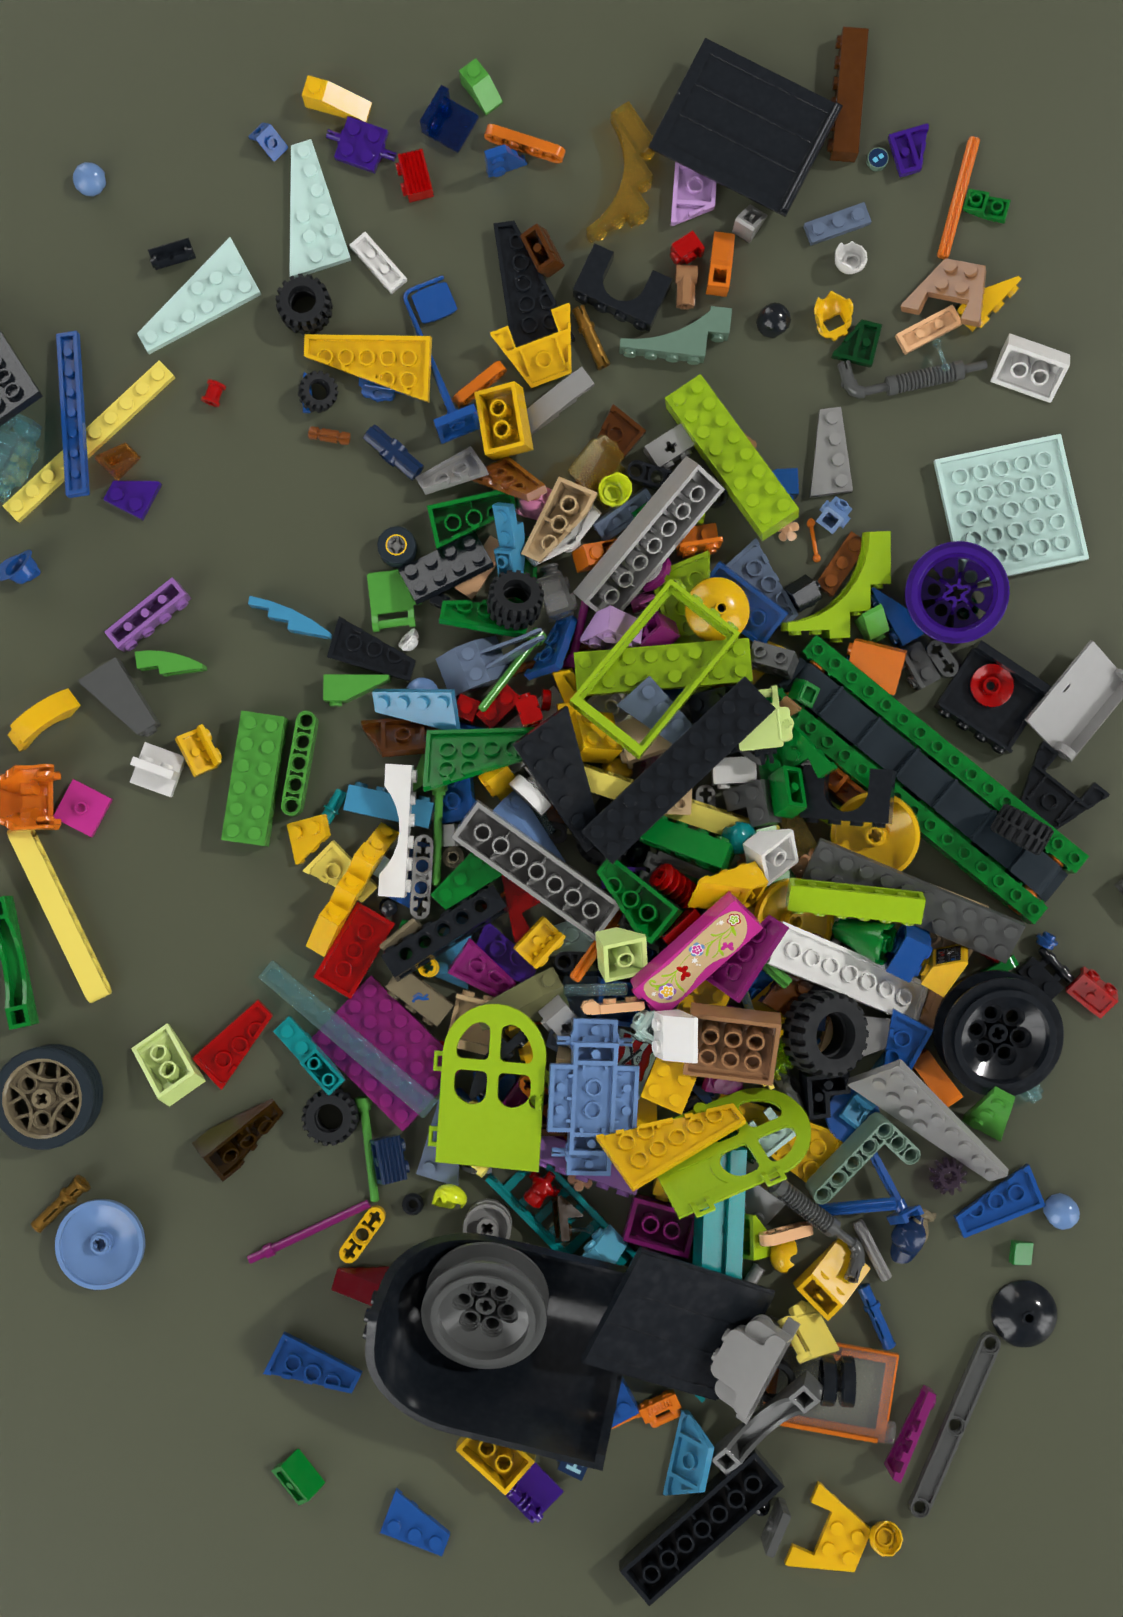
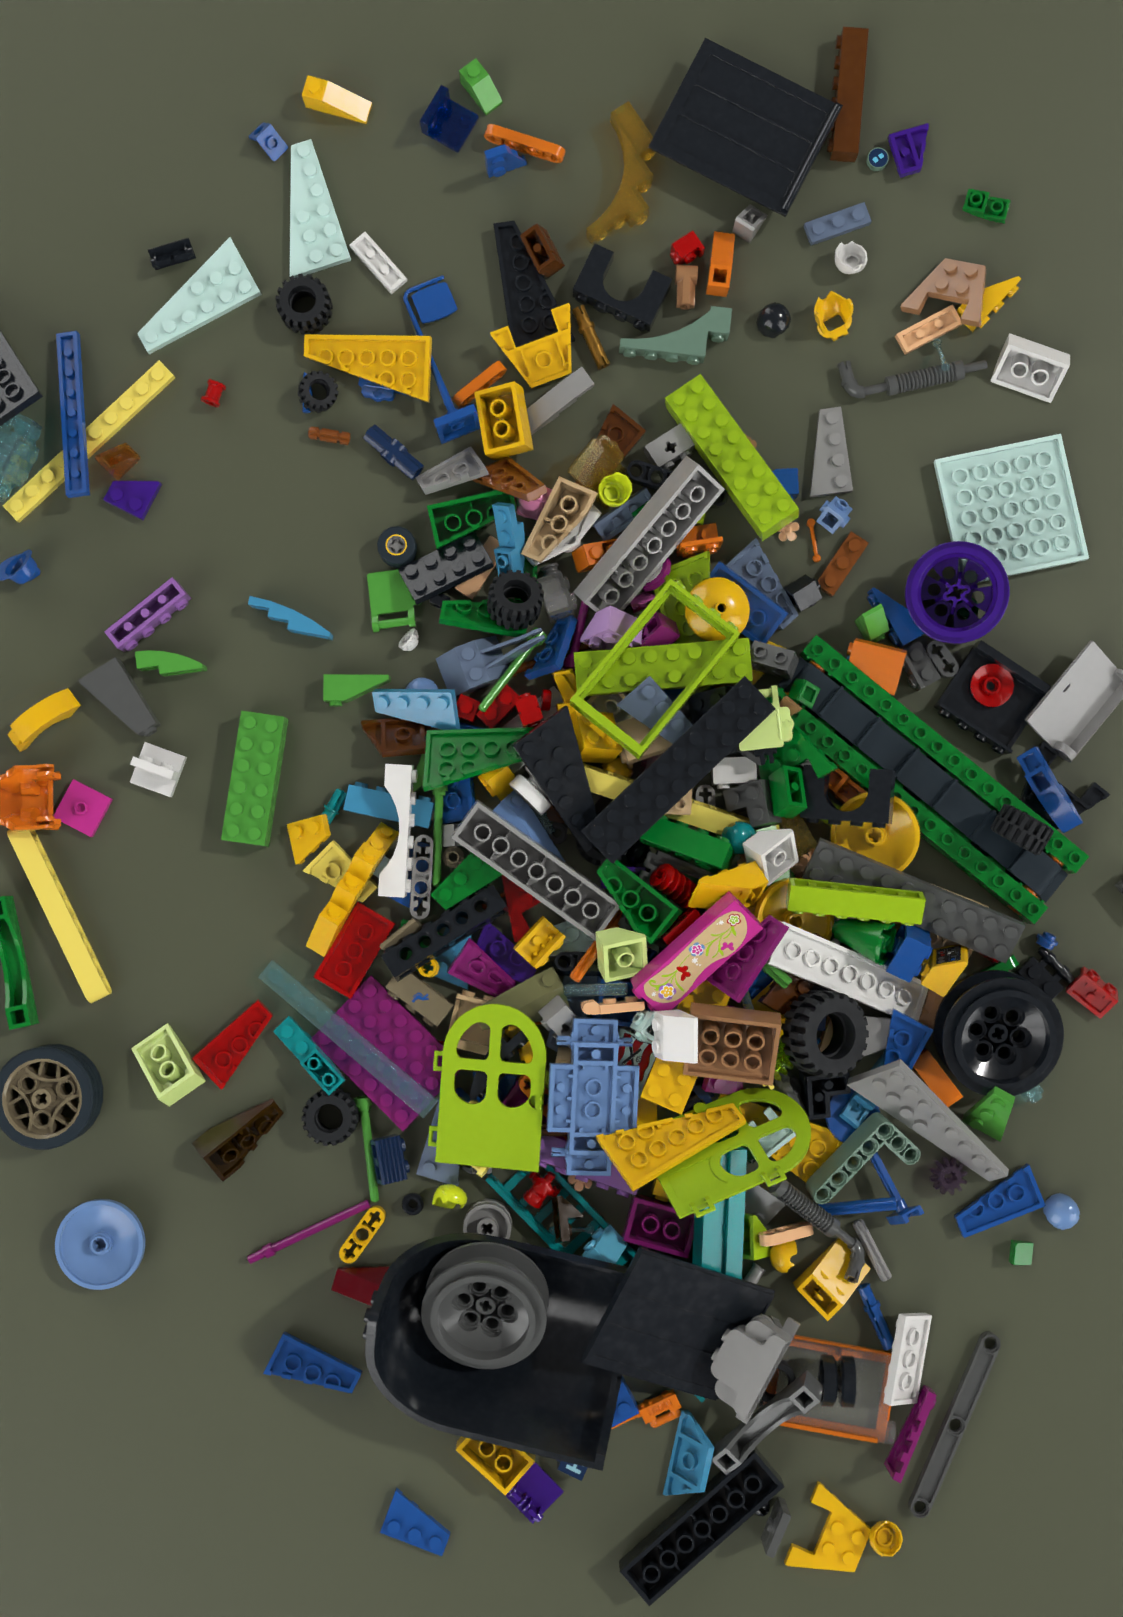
pearl gold pin [31,1175,91,1233] -> none
medium blue hair [73,162,106,197] -> none
yellow bracket [175,724,222,777] -> none
green panel [271,1449,325,1506] -> none
bright green beam [281,711,319,817] -> none
dark purple plate [326,116,397,174] -> none
black wing [327,616,416,682] -> none
black hinge [379,898,398,917] -> none
red brick [395,149,434,203] -> none
lavender wing [670,162,717,226] -> none
light yellow piece [777,1300,839,1364] -> none
lime arch [781,531,891,642] -> none
dark green wing [831,319,882,368] -> none
dark blue hair [890,1209,936,1264] -> none
orange axle [937,136,980,259] -> none
black dish [991,1280,1057,1347] -> none
none -> white plate [883,1313,932,1406]
none -> blue slope [1016,746,1084,833]

